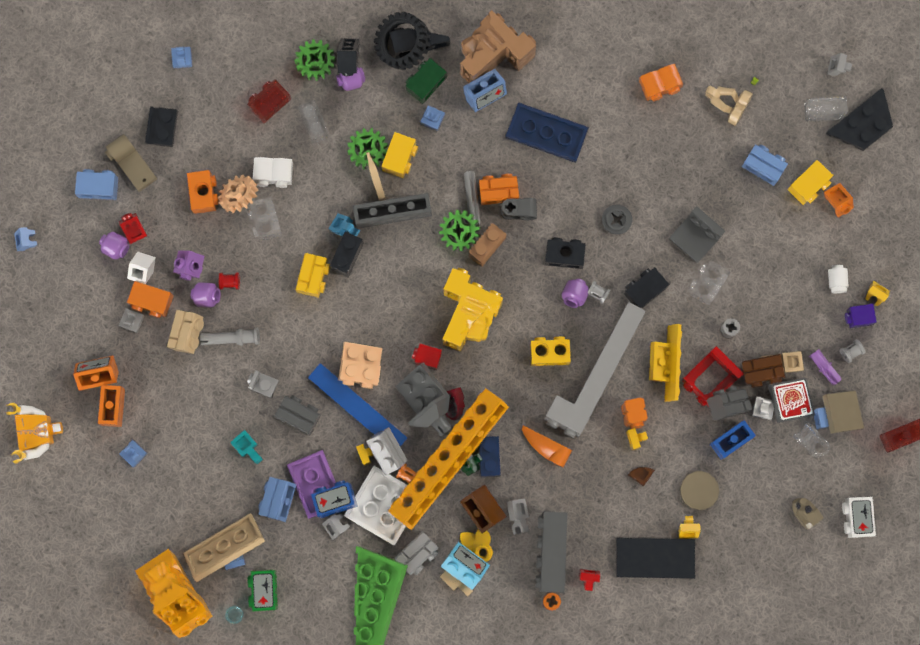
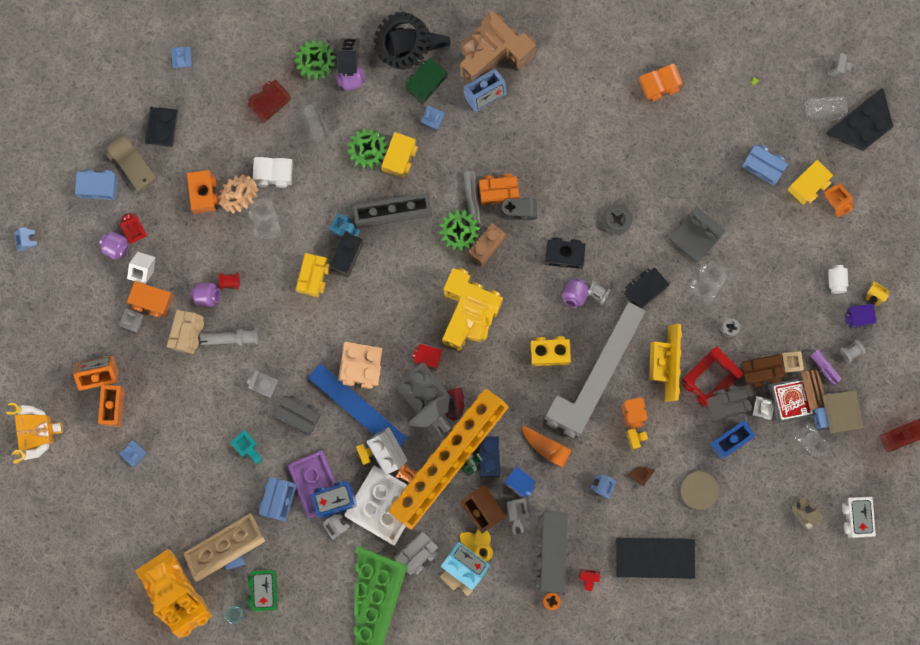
medium lavender brick [173,250,205,281] -> none
tan piece [366,152,386,201] -> none
dark blue tile [505,102,589,163] -> none
yellow tile [678,516,701,539] -> none
tan piece [705,86,753,126] -> none
none -> blue brick [504,467,536,498]
none -> medium blue tile [591,474,617,499]
none -> medium nougat tile [801,370,825,410]

